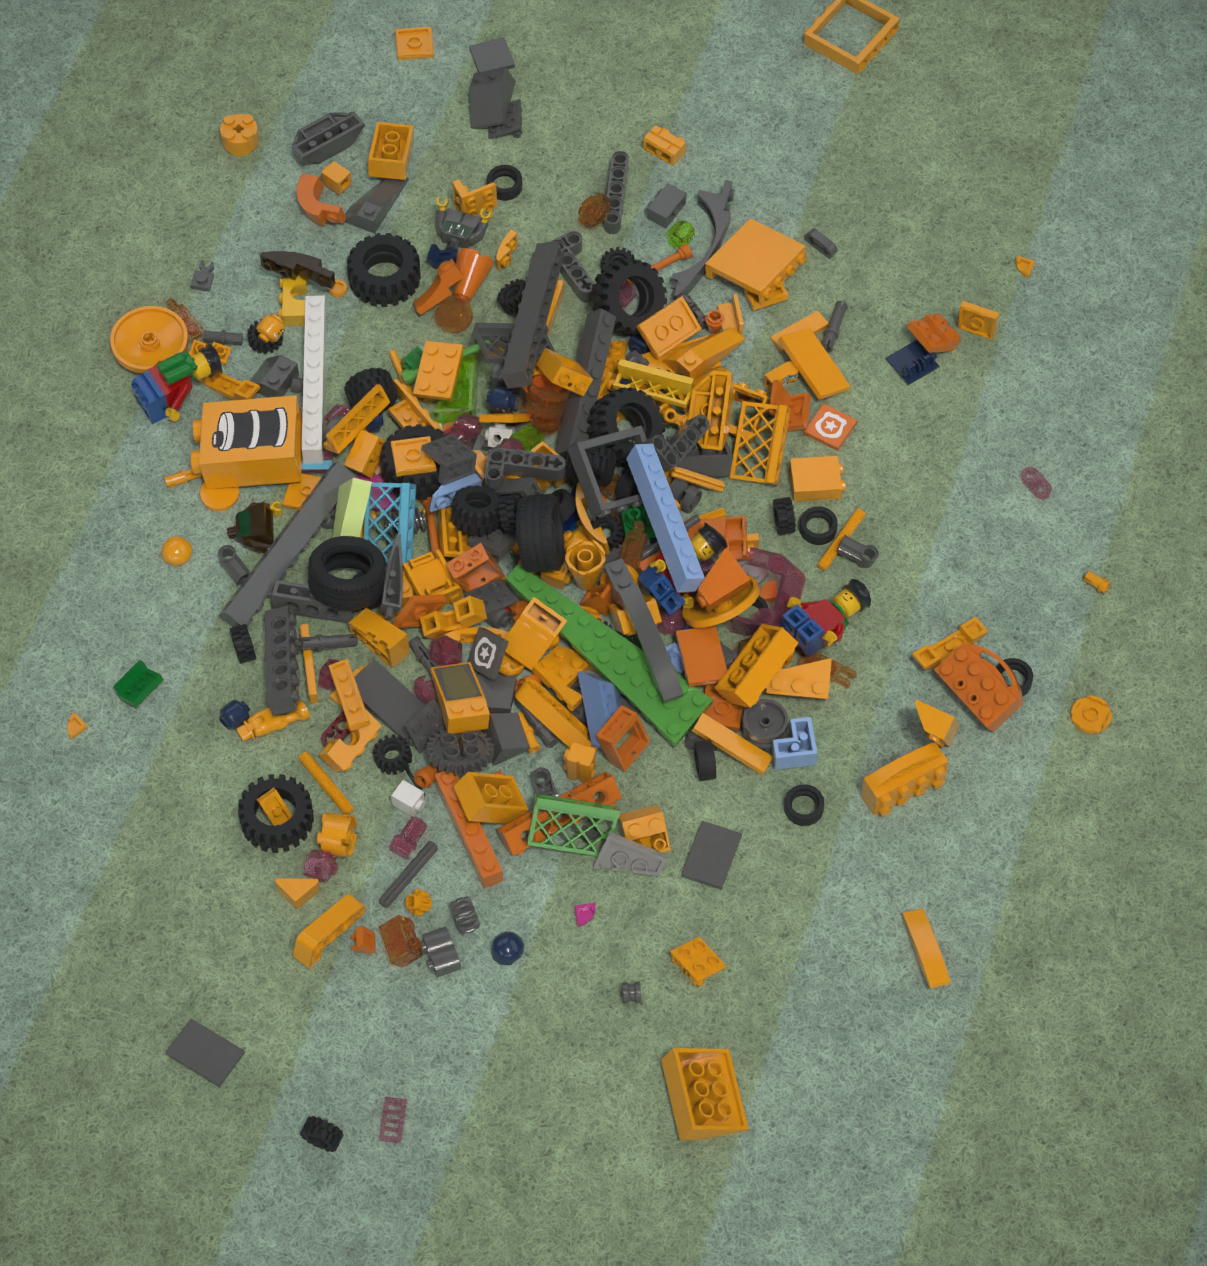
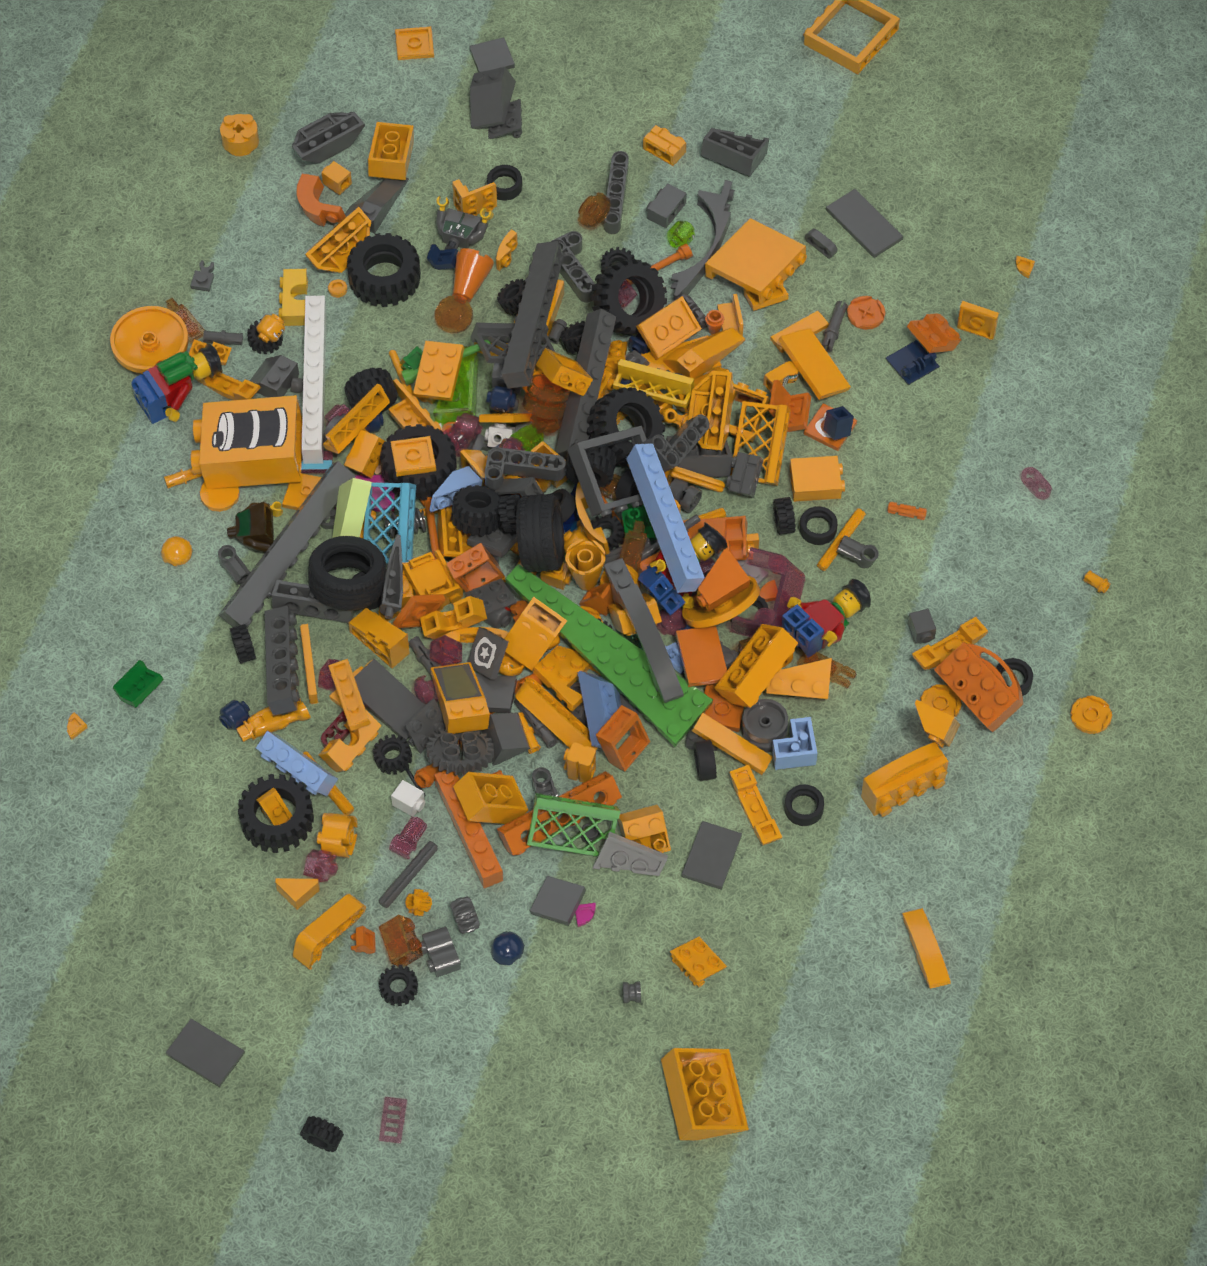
dark brown slope [260,251,336,289] -> none
dark grey pin [297,634,358,651] -> none
orange slope [413,259,463,315] -> none
dark grey bracket [421,434,477,486] -> none
none -> light blue brick [256,731,338,796]
none -> light orange wedge [305,207,371,273]
none -> black tyre [379,964,418,1006]
none -> dark grey tile [530,876,586,926]
none -> dark grey pin [548,319,567,344]
none -> black tyre [560,320,585,354]
none -> dark grey wedge [701,128,769,176]
none -> dark grey brick [726,452,764,498]
none -> light orange slope [729,764,782,845]
none -> dark blue brick [823,406,854,440]
none -> dark grey tile [826,189,903,258]
none -> orange tile [847,296,885,330]
none -> orange axle [887,502,927,520]
none -> dark grey brick [908,608,936,644]
none -> light orange tile [920,684,961,717]

